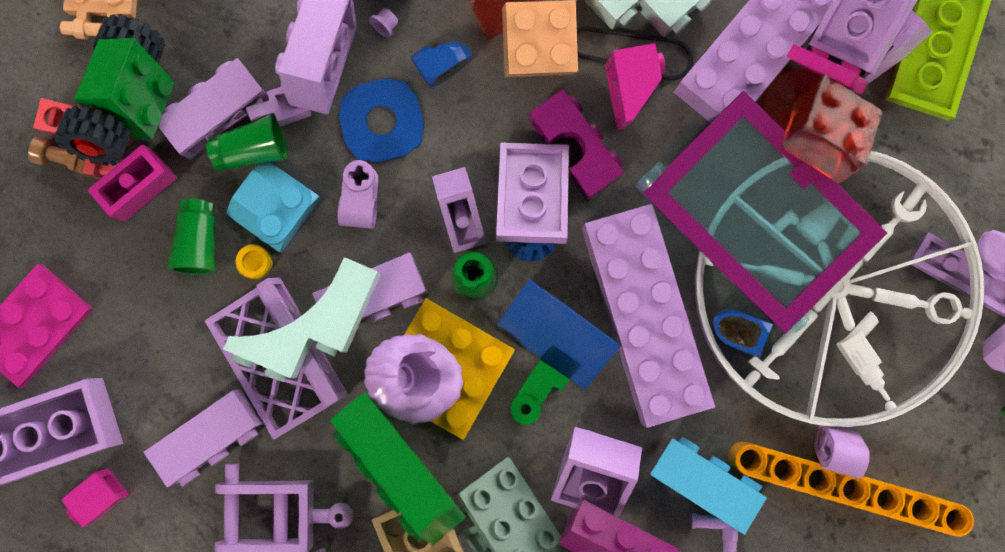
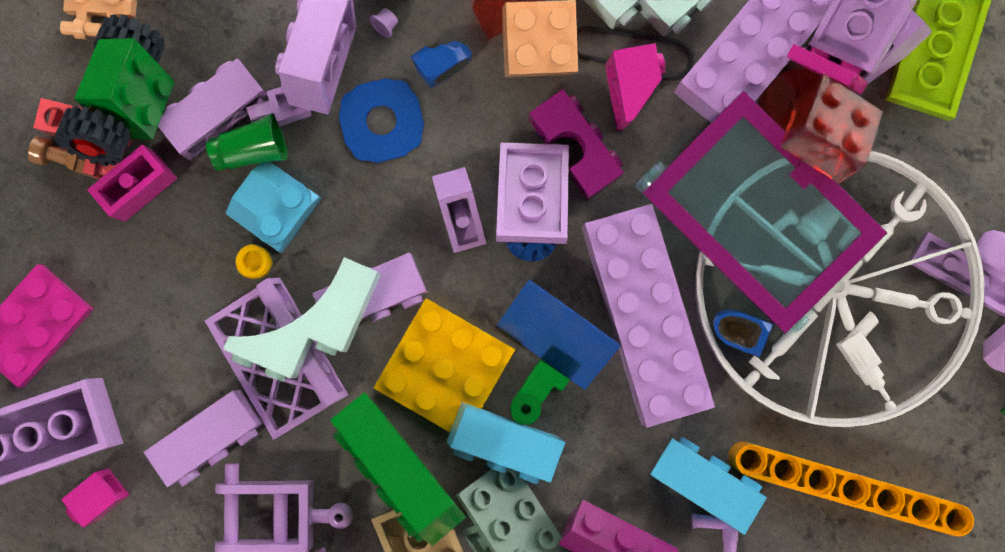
green plant [166,199,216,275] -> none
lavender piece [338,160,379,229] -> none
lavender piece [364,334,464,425] -> none
green plant [451,252,498,300] -> none
lavender slope [551,427,642,518] -> none
lavender beam [814,425,870,479] -> none
none -> medium azure brick [447,402,565,484]

